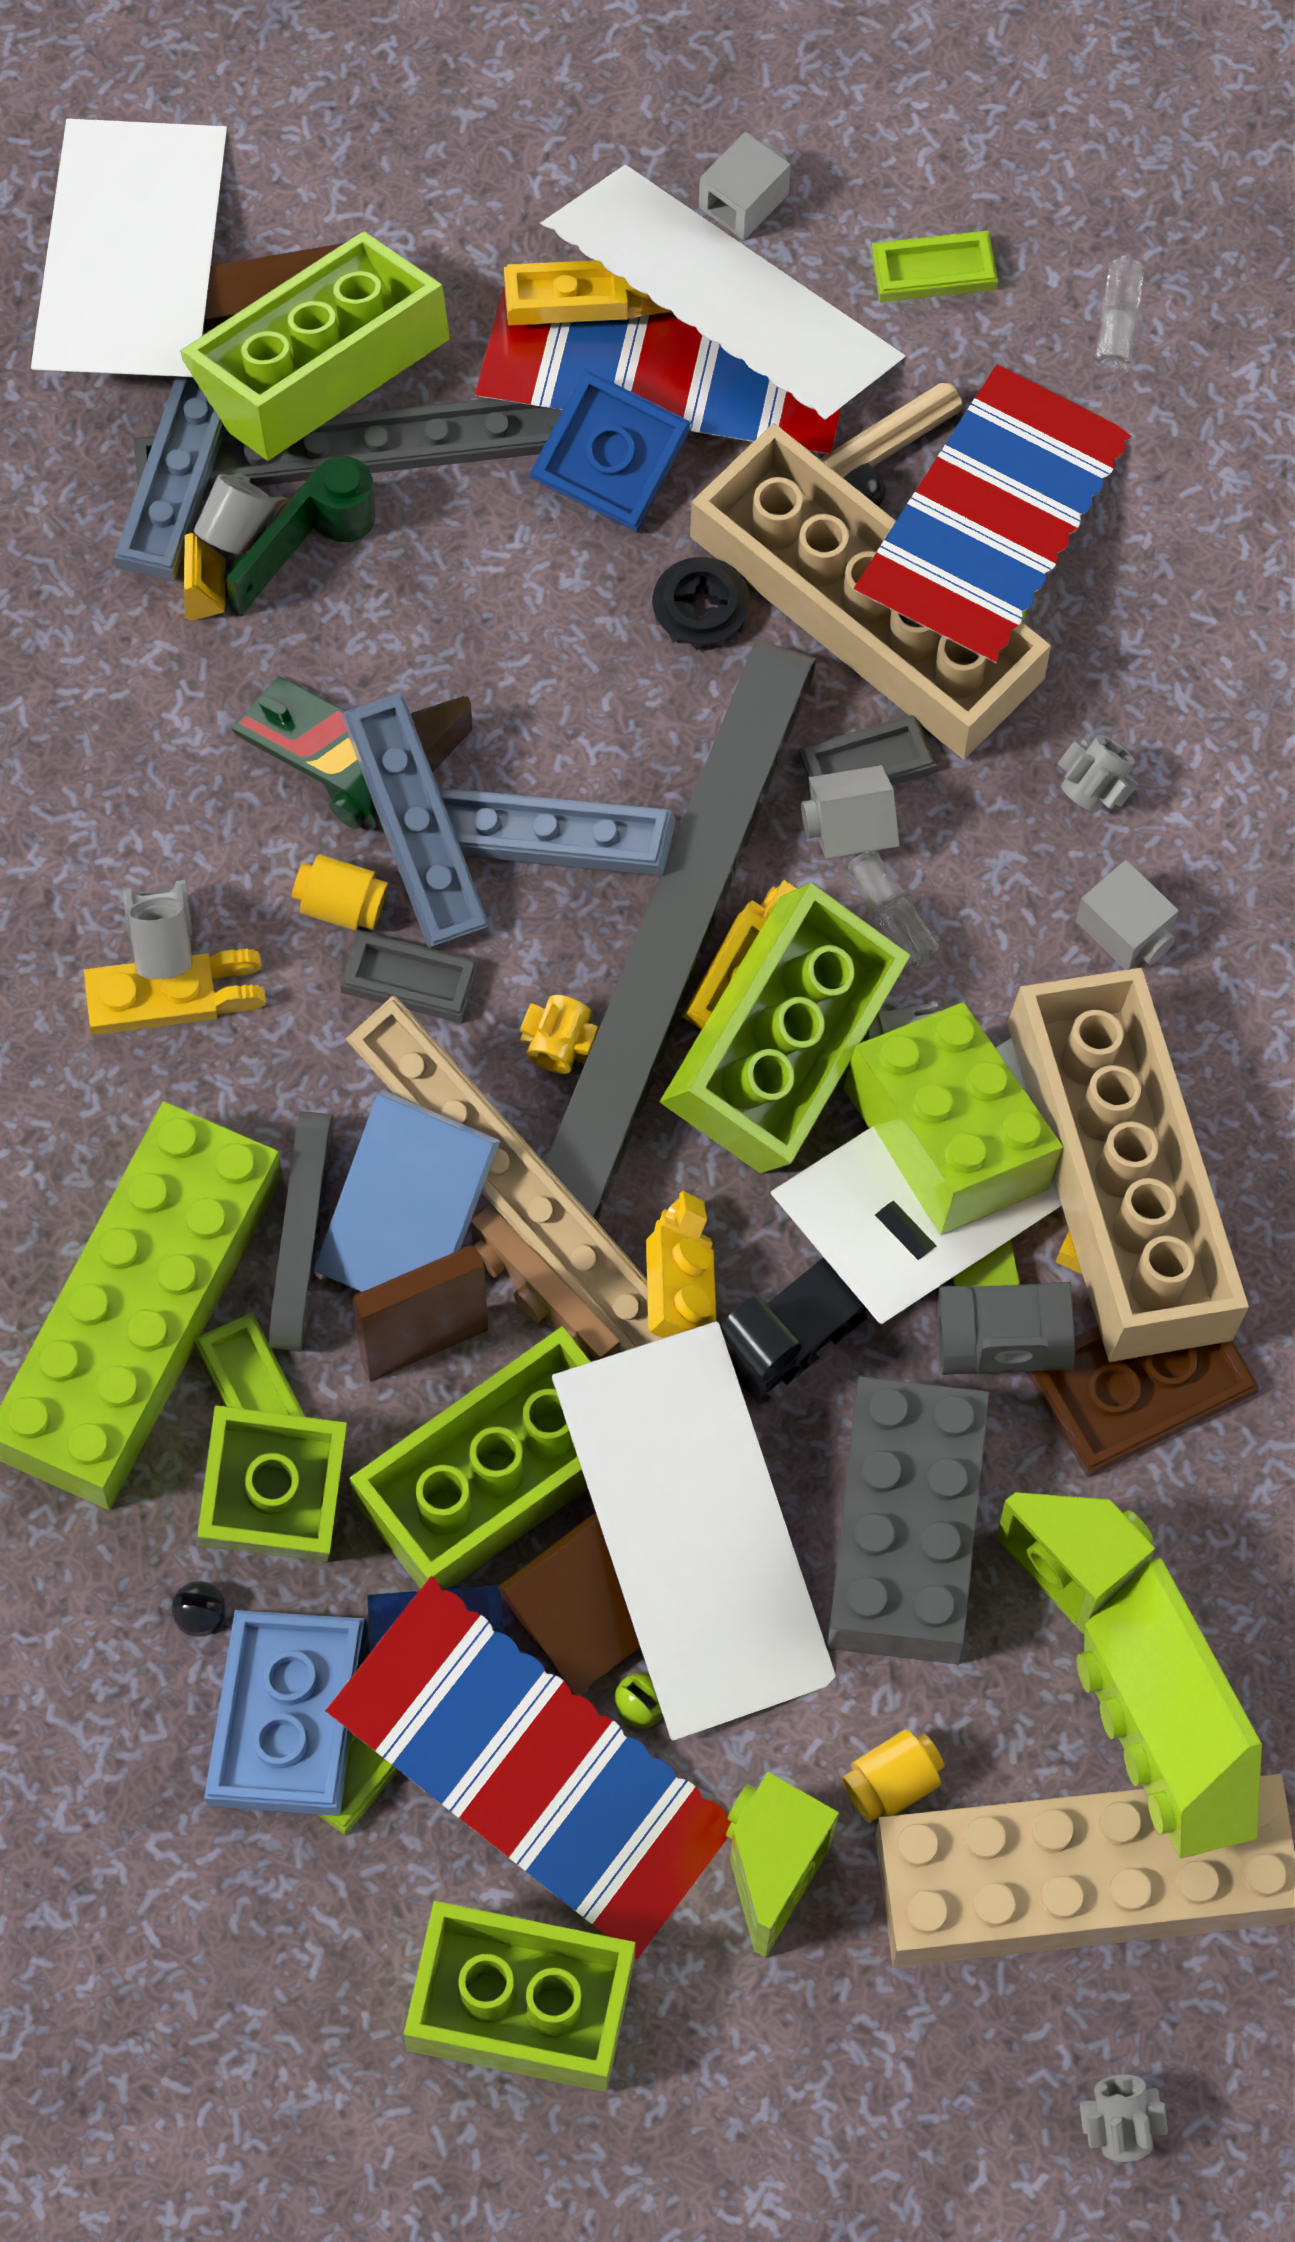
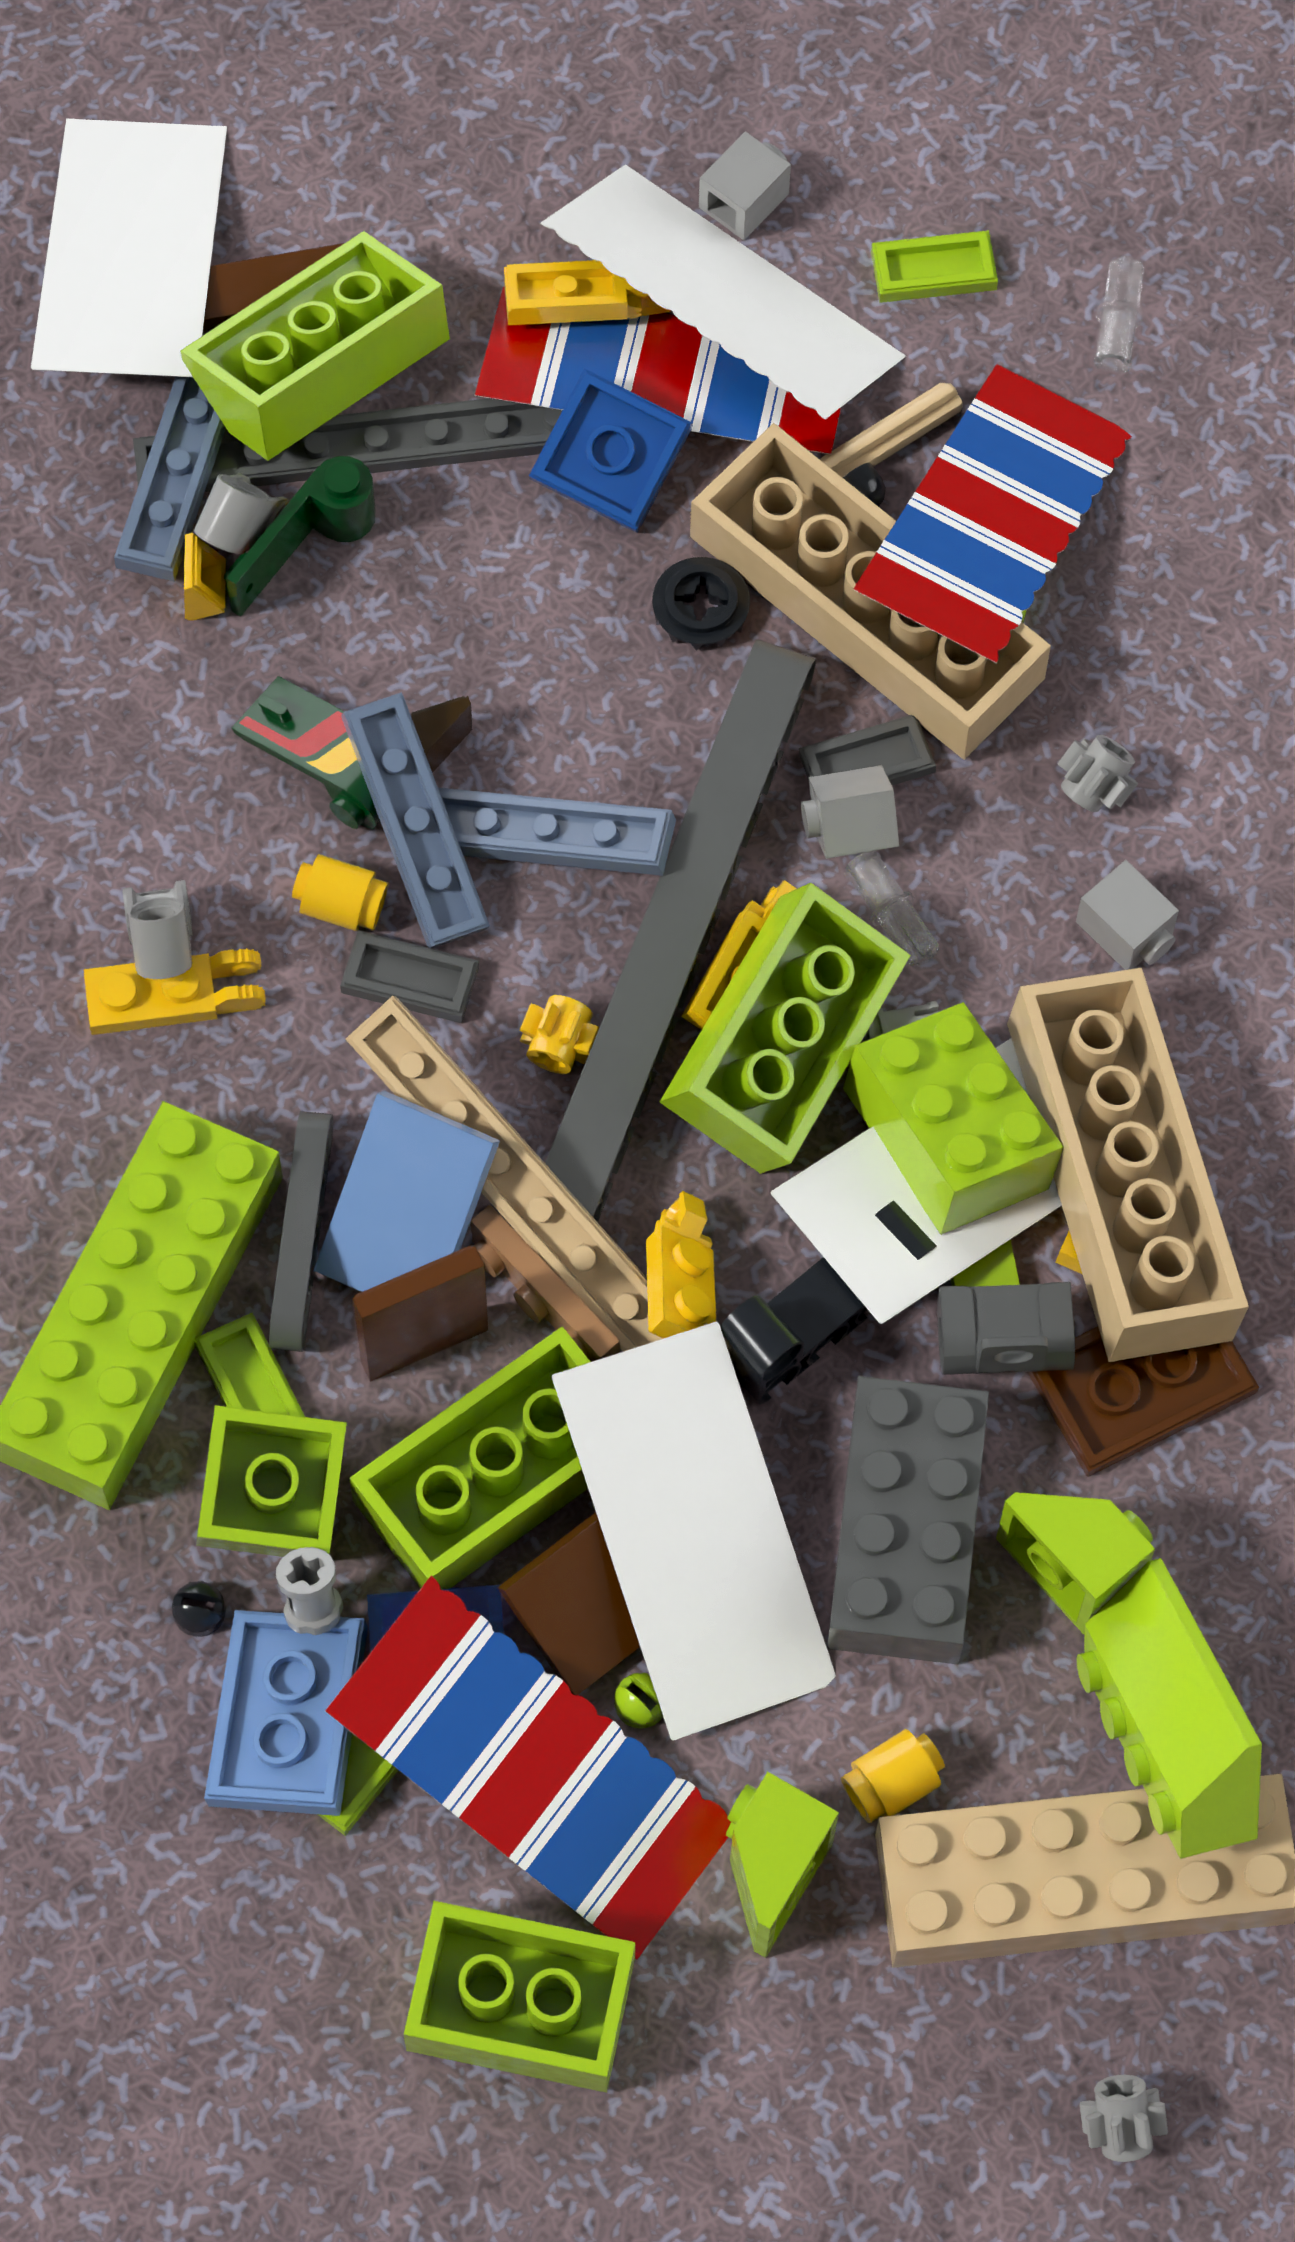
none -> light grey bush [276,1547,343,1635]

